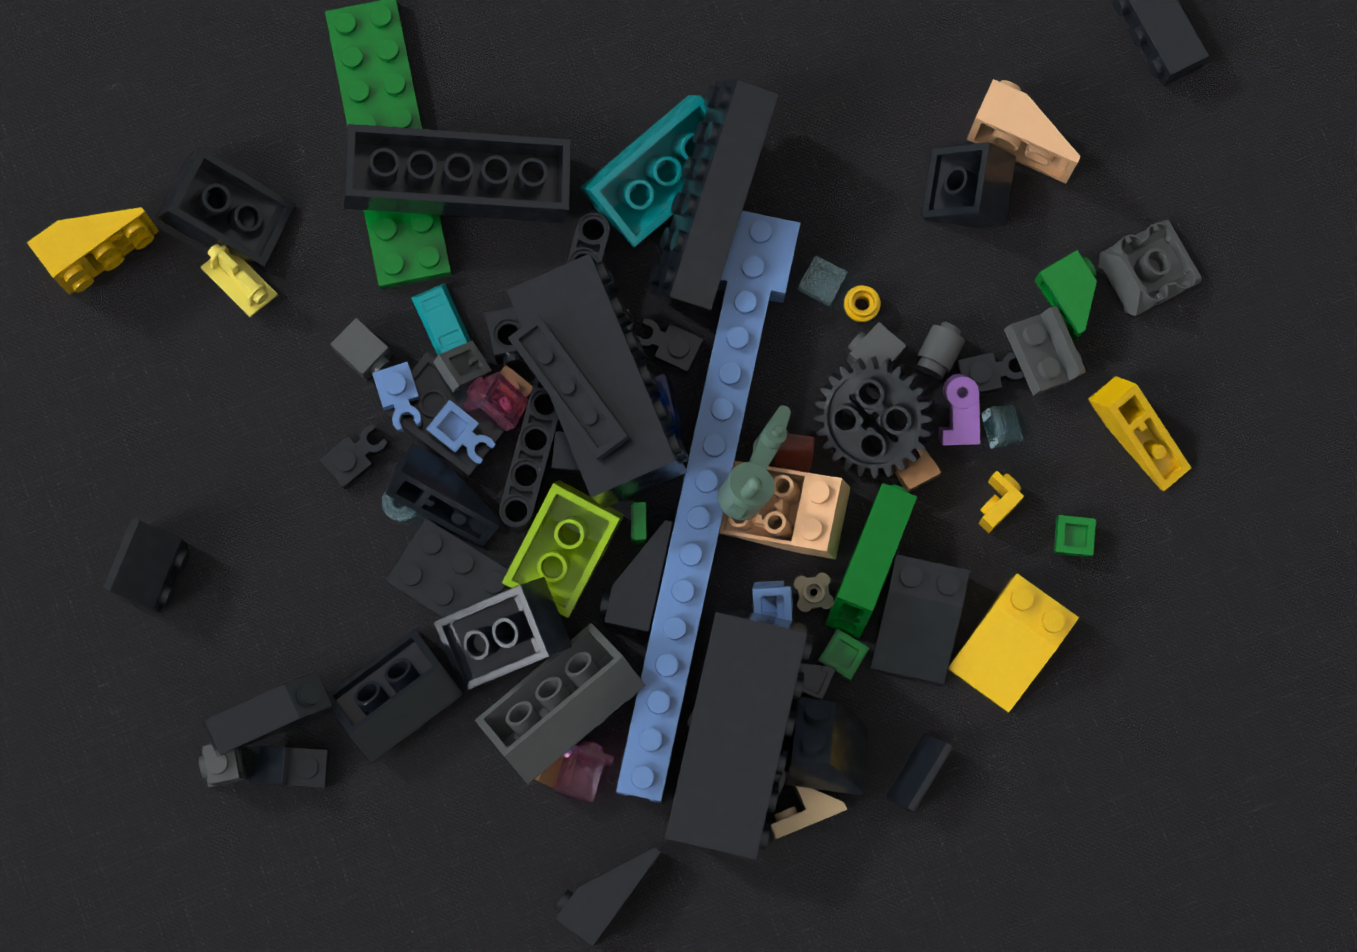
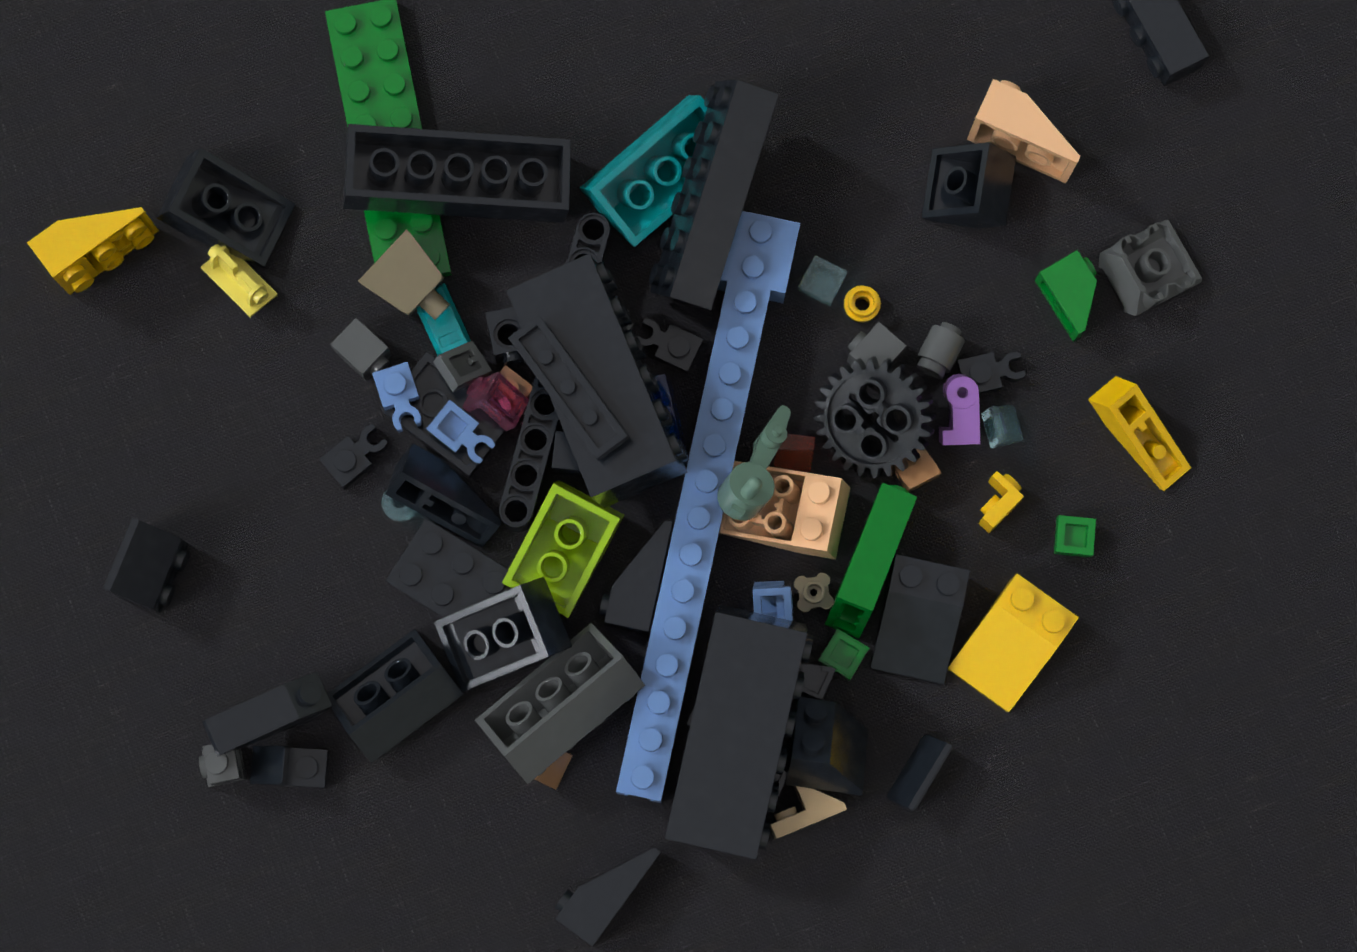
clear pink bracket [554,741,614,803] -> none
green tile [631,502,646,545] -> none
dark grey bracket [1004,306,1085,396] -> none
none -> dark tan torso [358,229,450,320]

